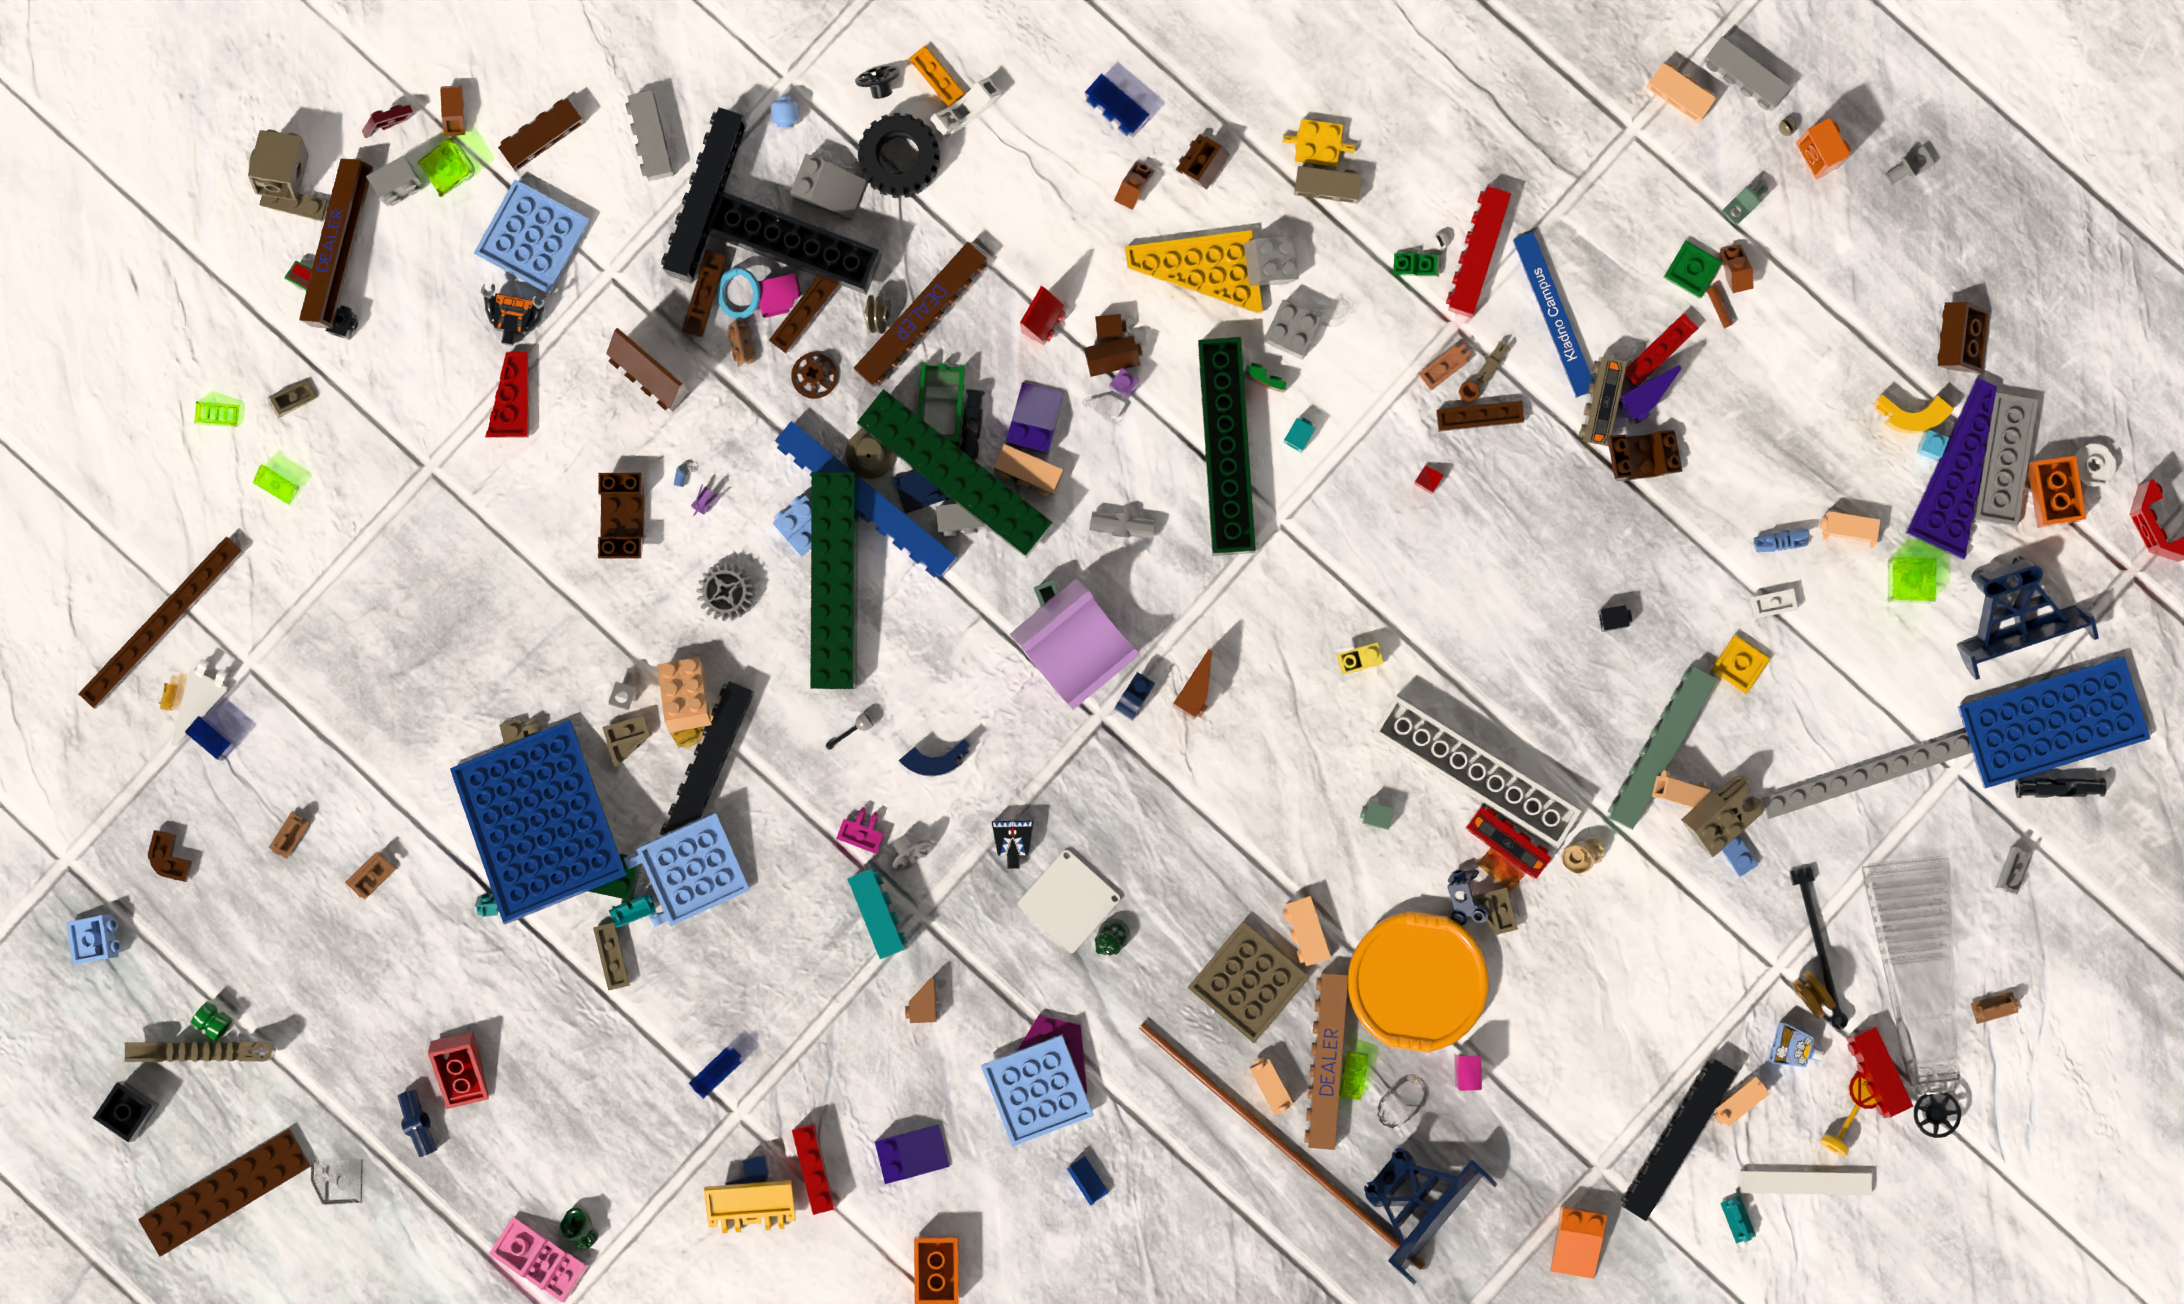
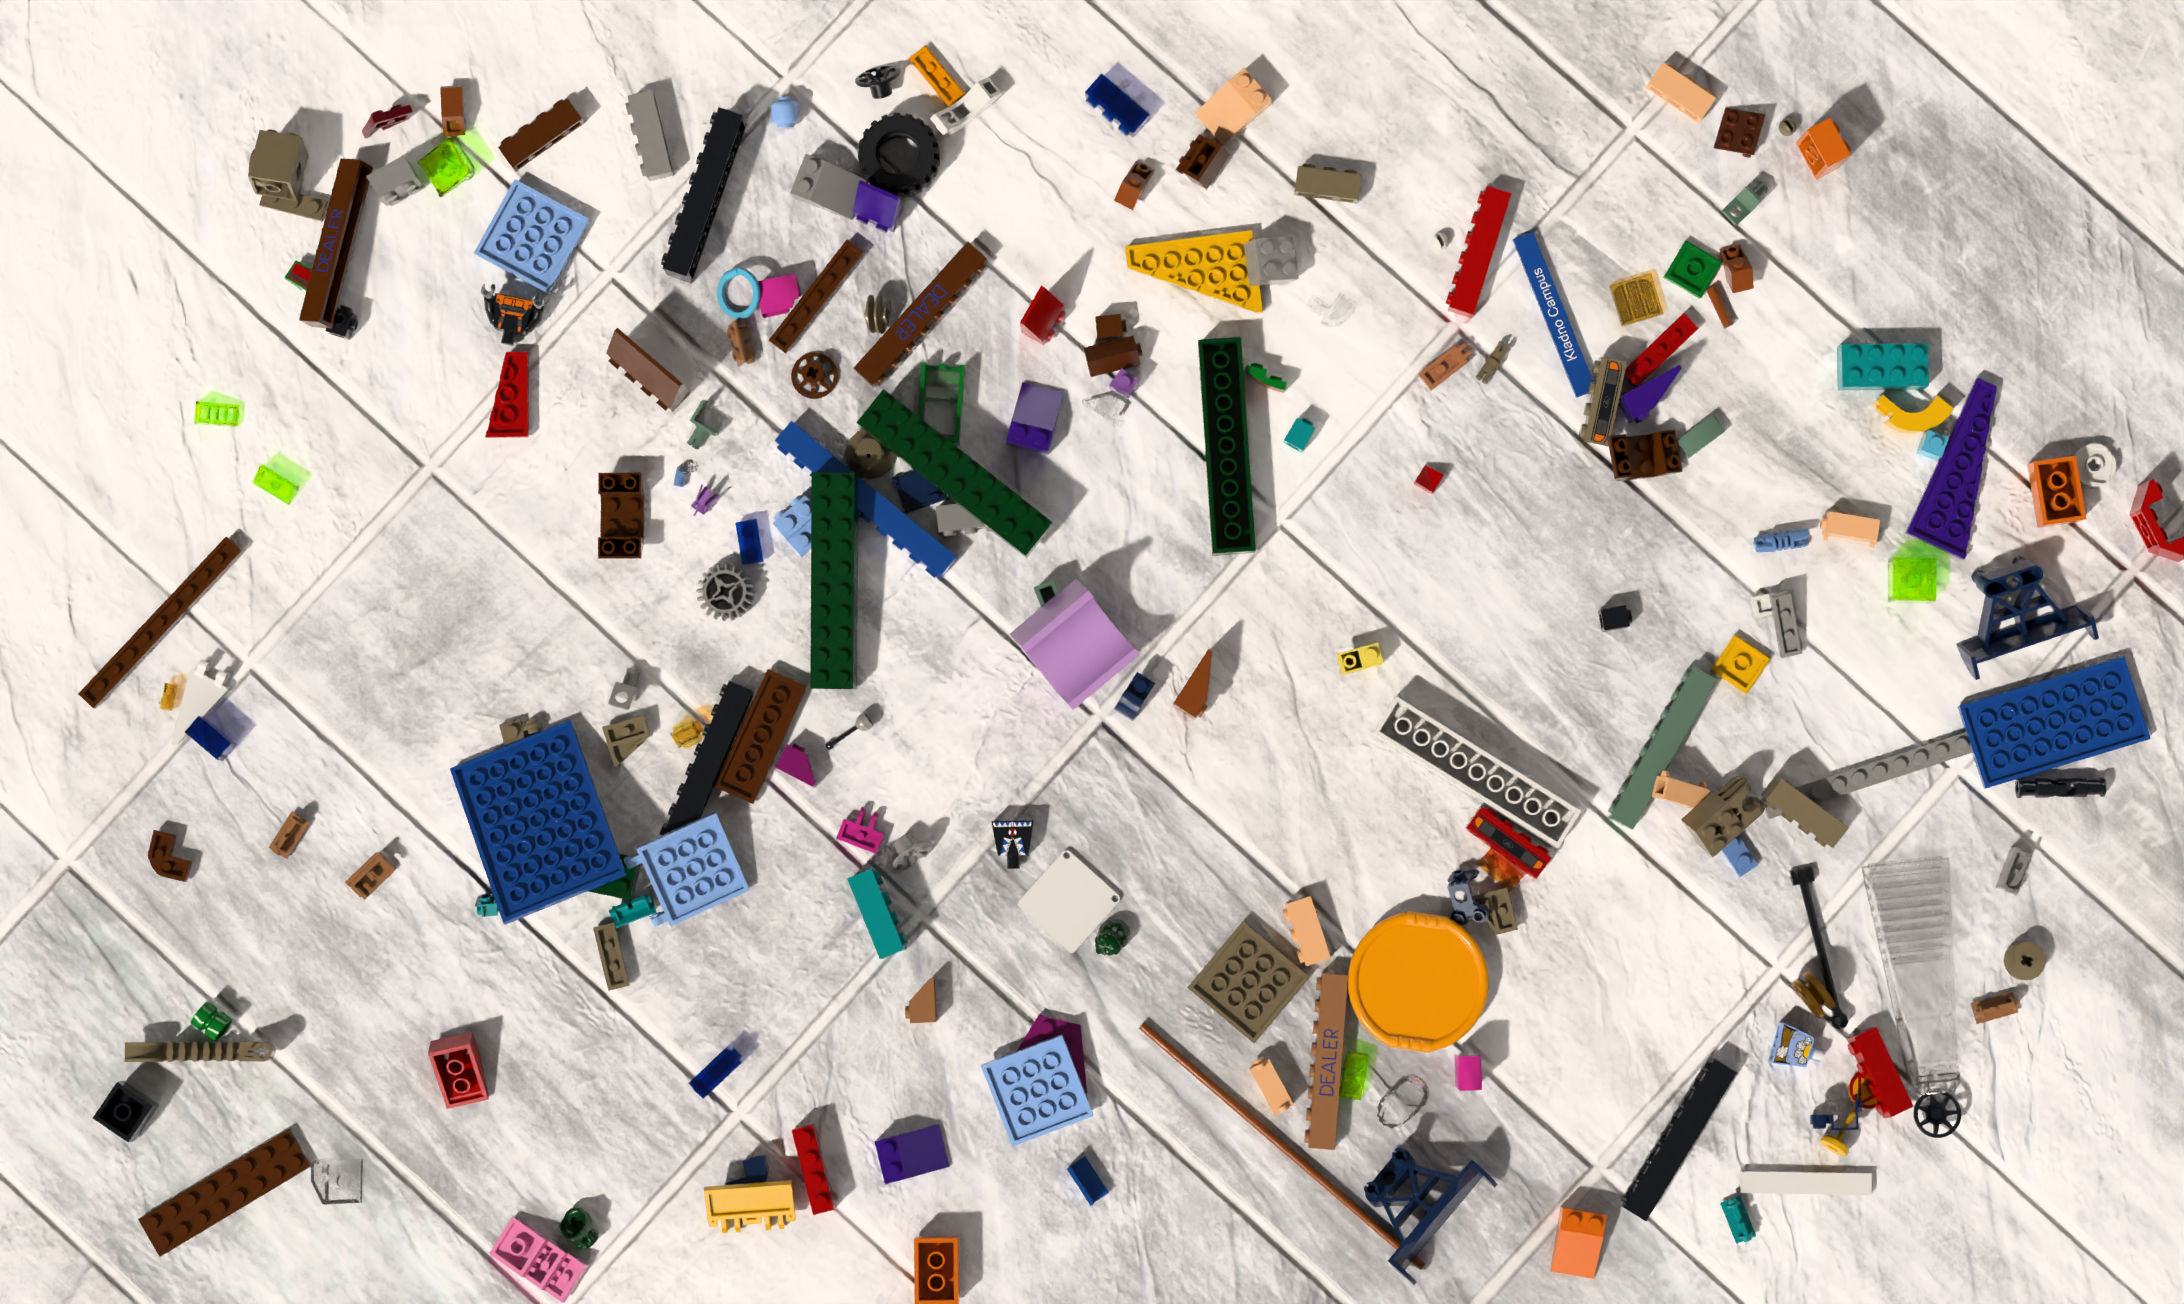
light blue plate [66,914,121,965] -> none
dark tan slope [268,379,317,418] -> none
dark blue piece [397,1089,438,1157] -> none
light nougat brick [657,657,712,733] -> none
reddish brown plate [682,250,727,338] -> none
black brick [706,191,883,295] -> none
dark blue arch [898,739,971,777] -> none
black piece [960,389,985,461] -> none
light nougat brick [994,444,1063,497] -> none
light grey piece [1089,511,1156,539] -> none
light grey brick [1263,300,1321,360] -> none
yellow plate [1282,119,1355,168] -> none
sand green brick [1360,802,1394,830] -> none
green slope [1393,253,1440,277] -> none
reddish brown plate [1436,401,1524,432] -> none
dark orange tile [1458,381,1480,403] -> none
tan hair [1561,837,1604,874] -> none
light grey brick [1704,36,1790,112] -> none
light nougat brick [1713,1076,1770,1126] -> none
light grey bracket [1885,147,1934,185] -> none
reddish brown slope [1937,302,1990,374] -> none
light grey plate [1974,392,2038,527] -> none
none -> sand green bracket [686,399,719,450]
none -> reddish brown plate [714,669,807,804]
none -> clear blue plate [735,519,764,565]
none -> magenta slope [775,743,817,788]
none -> dark purple slope [853,180,903,233]
none -> light nougat slope [1195,68,1272,146]
none -> clear yellow tile [1609,273,1664,327]
none -> sand green slope [1677,414,1725,458]
none -> copper hinge [1714,108,1766,158]
none -> dark tan brick [1761,774,1849,848]
none -> light grey tile [1769,590,1803,658]
none -> dark blue piece [1810,1094,1862,1131]
none -> teal brick [1837,343,1929,391]
none -> dark tan piece [2003,941,2046,980]

